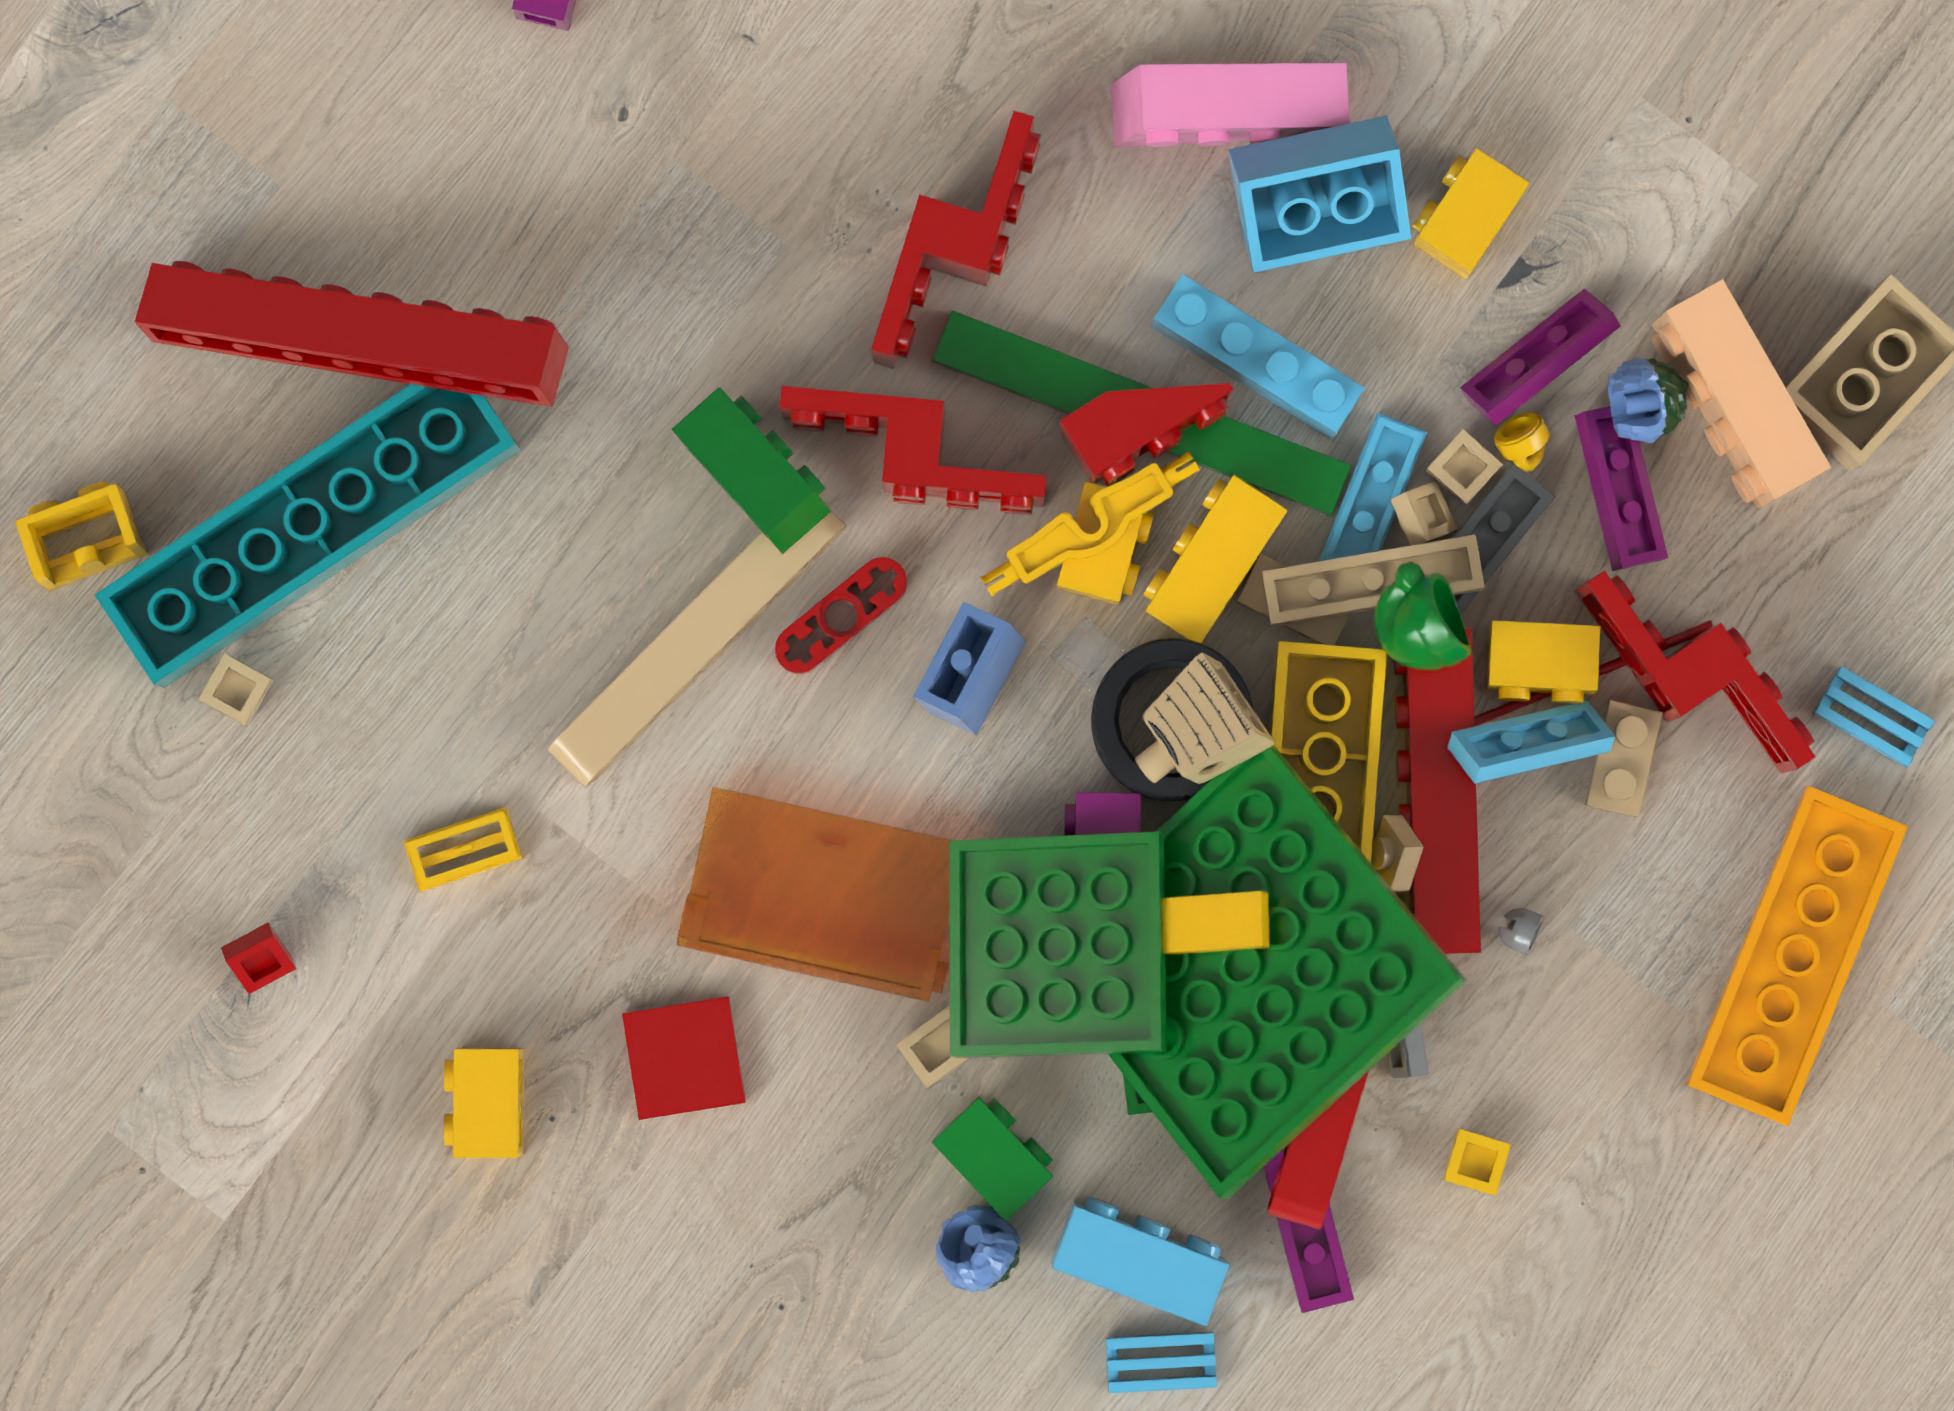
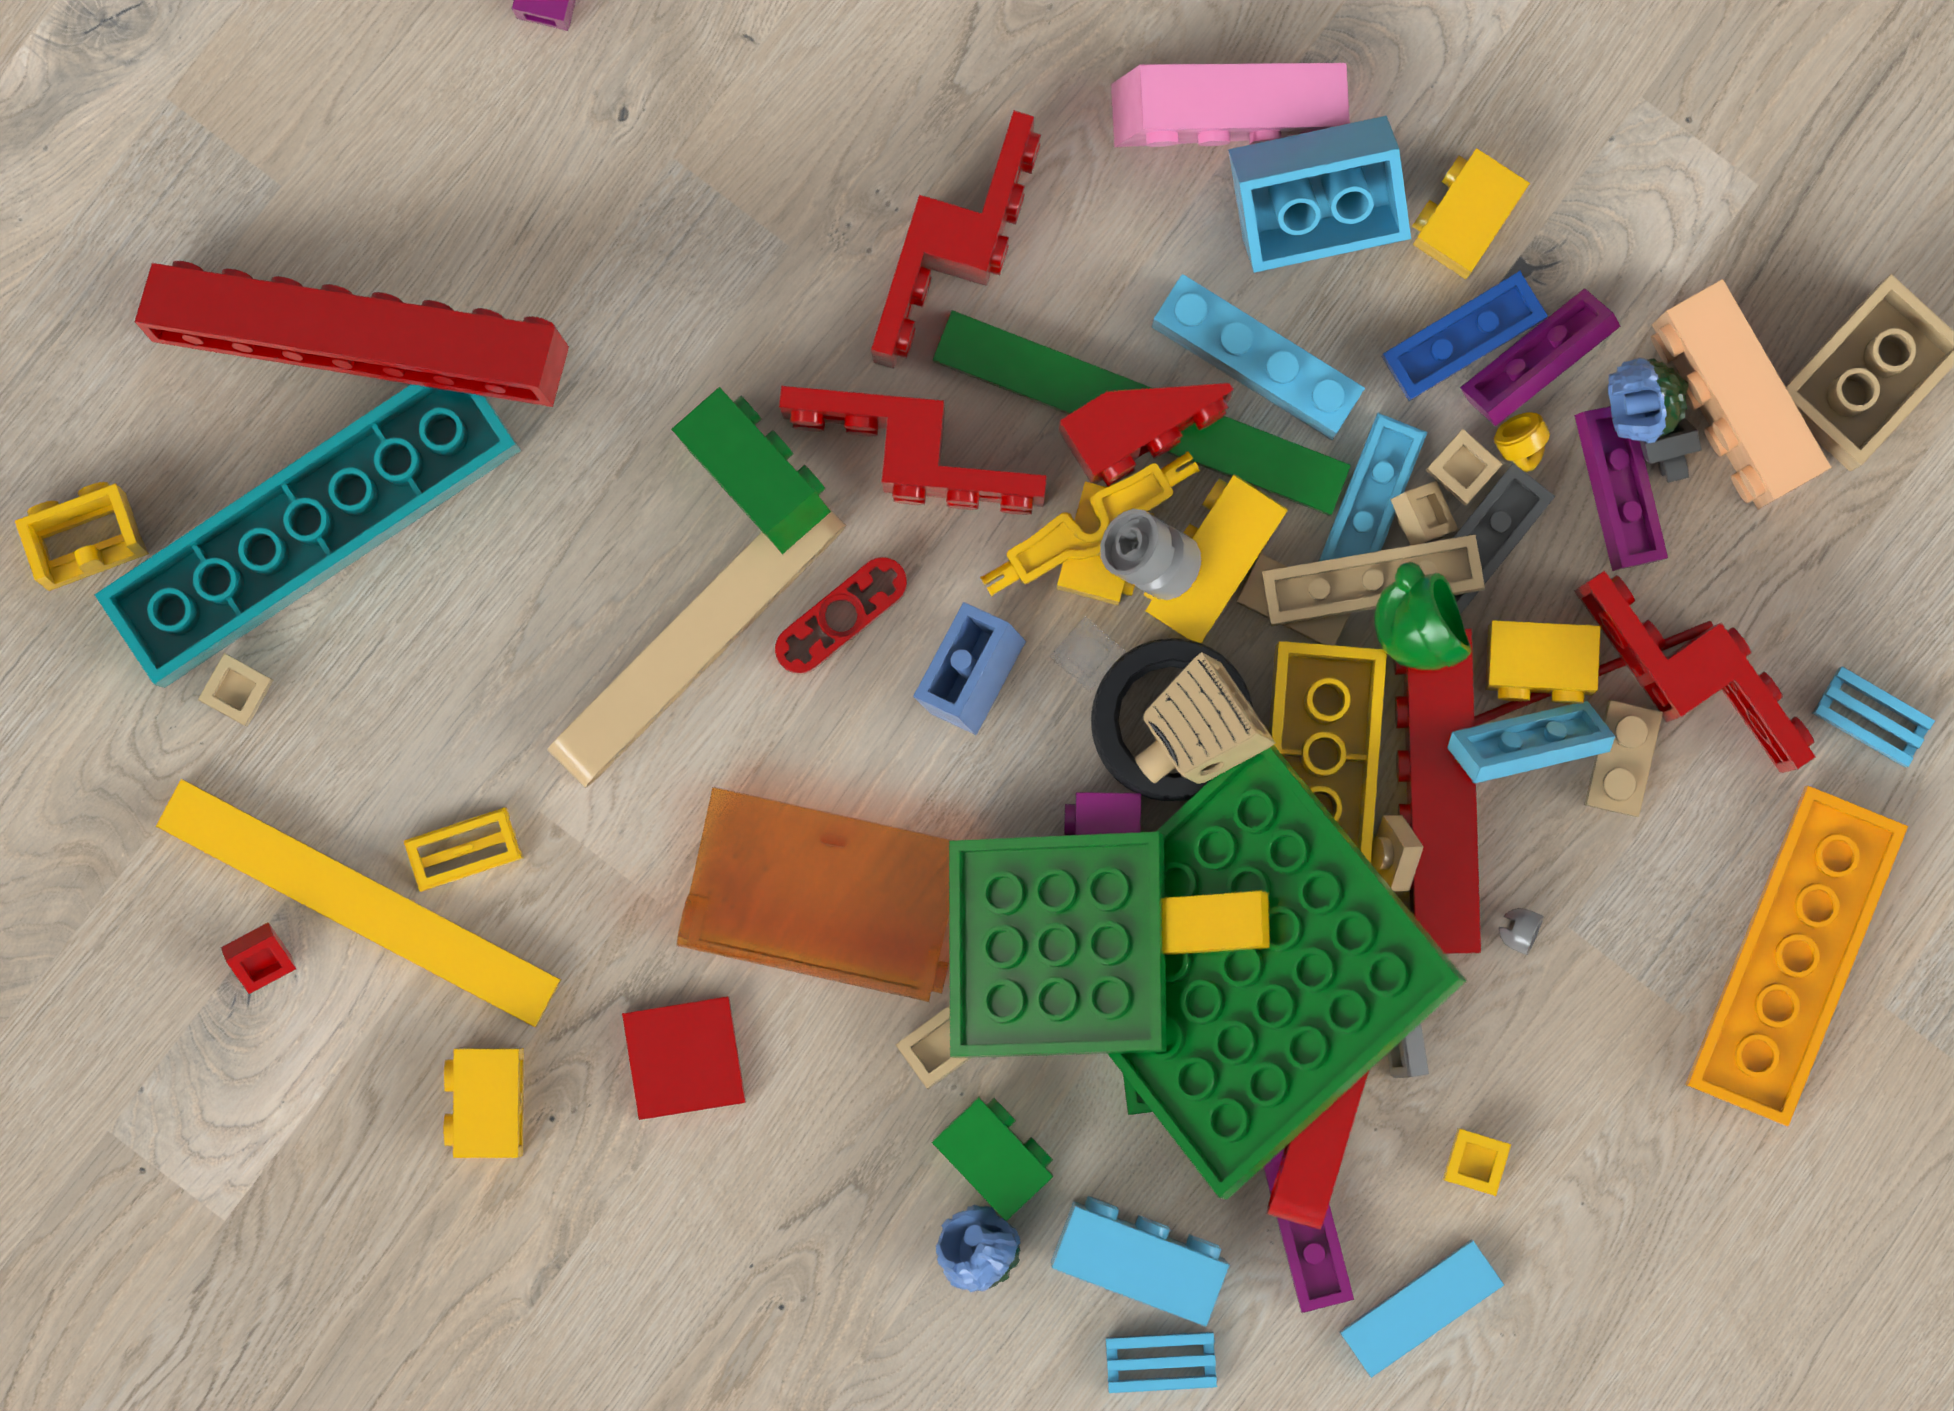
none -> yellow tile [156,779,562,1027]
none -> light grey wheel [1100,509,1201,600]
none -> medium azure tile [1339,1240,1504,1378]
none -> blue plate [1381,271,1548,401]
none -> dark grey tile [1640,418,1702,483]

